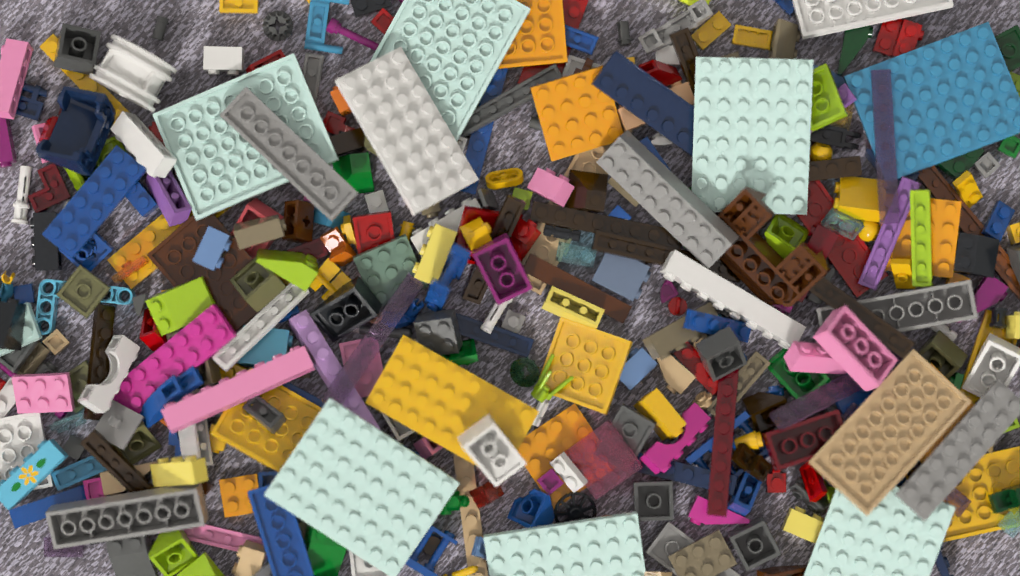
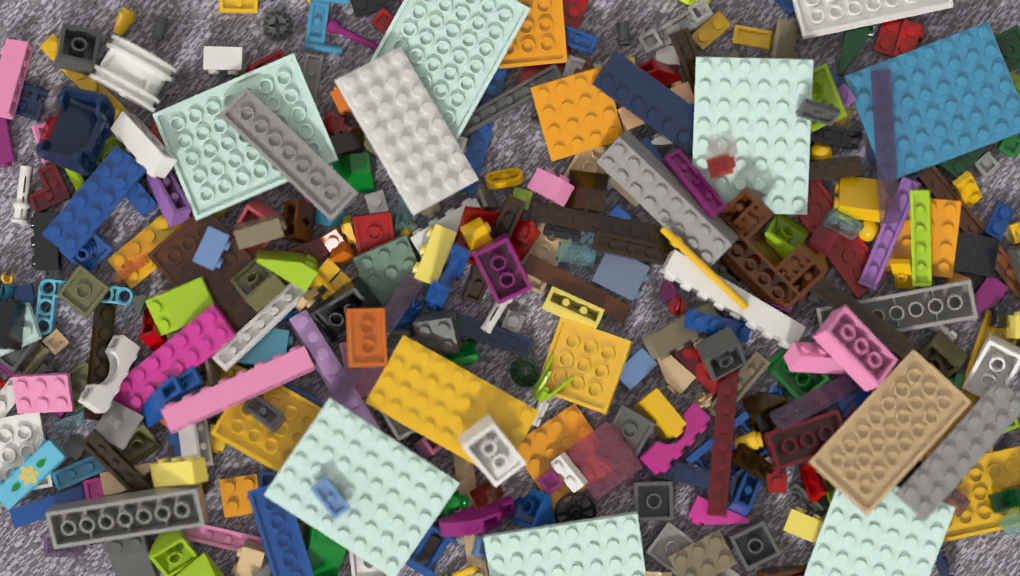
none -> yellow cone [113,6,137,36]
none -> tan plate [295,288,319,312]
none -> medium blue plate [311,476,350,520]
none -> orange tile [345,308,388,368]
none -> clear light blue plate [395,195,418,231]
none -> magenta slope [439,495,514,537]
none -> yellow bar [660,225,749,310]
none -> magenta plate [663,149,728,218]
none -> clear red brick [706,152,736,179]
none -> dark grey plate [796,98,840,126]

